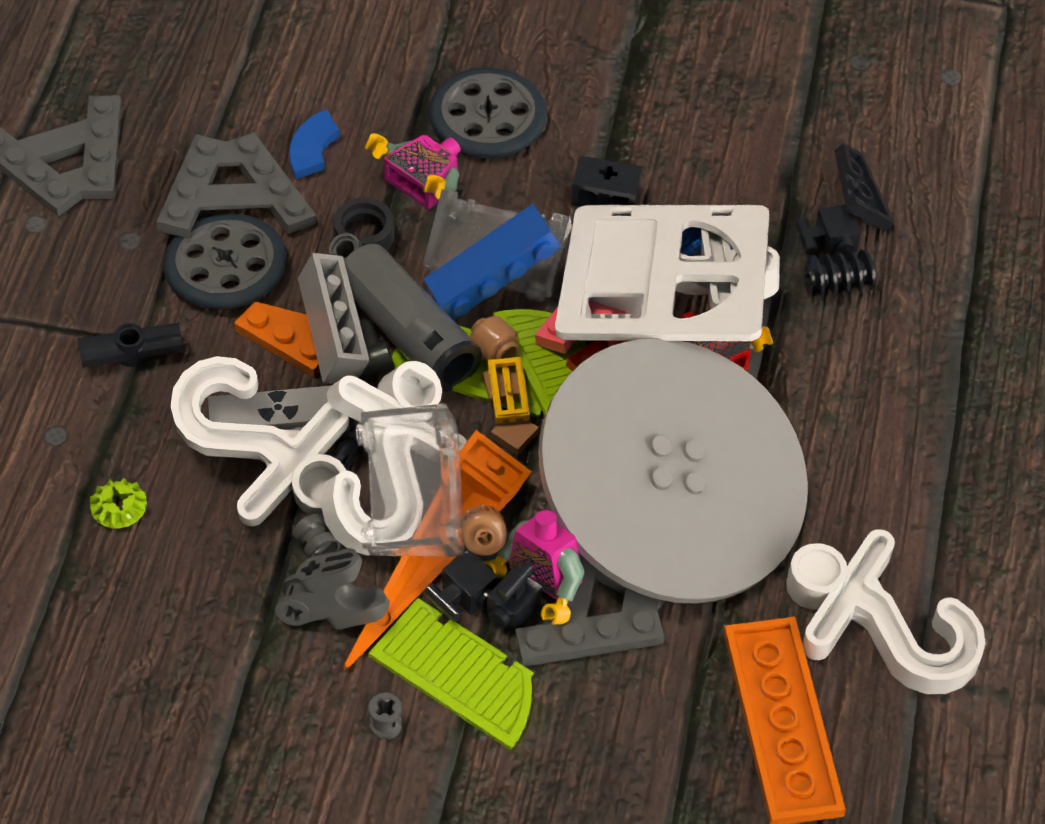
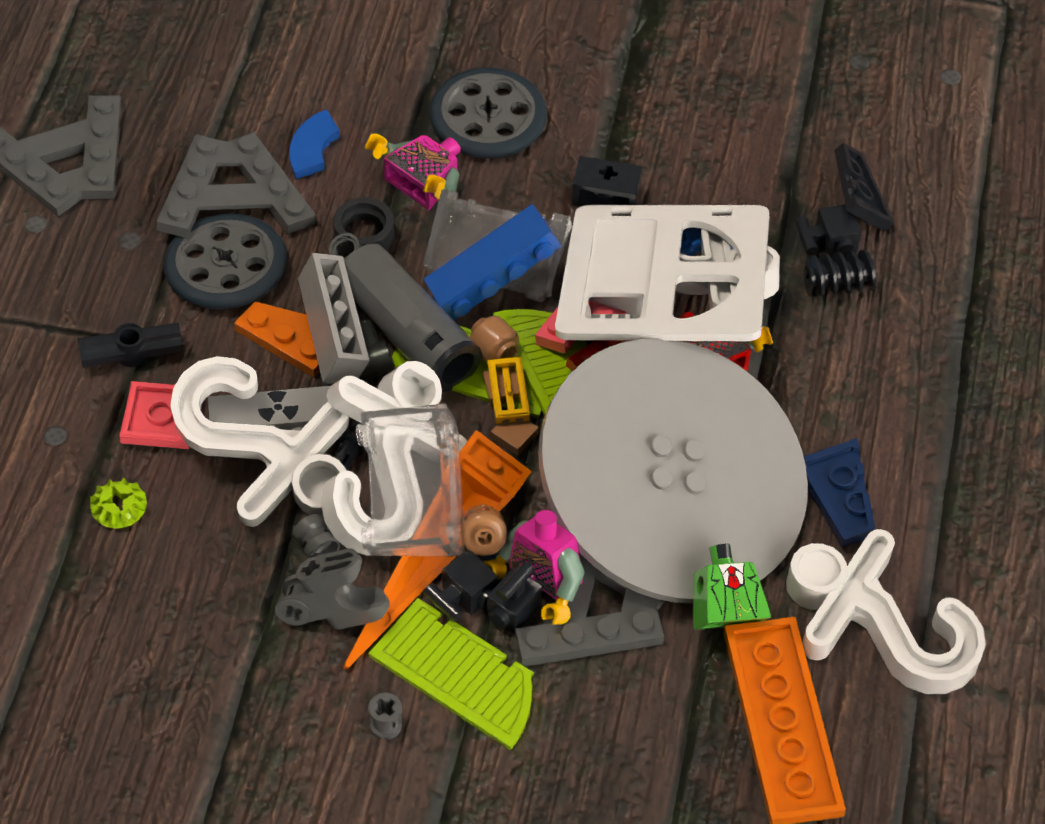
none -> coral plate [119,381,189,449]
none -> bright green torso [693,544,771,630]
none -> dark blue wing [804,438,875,547]

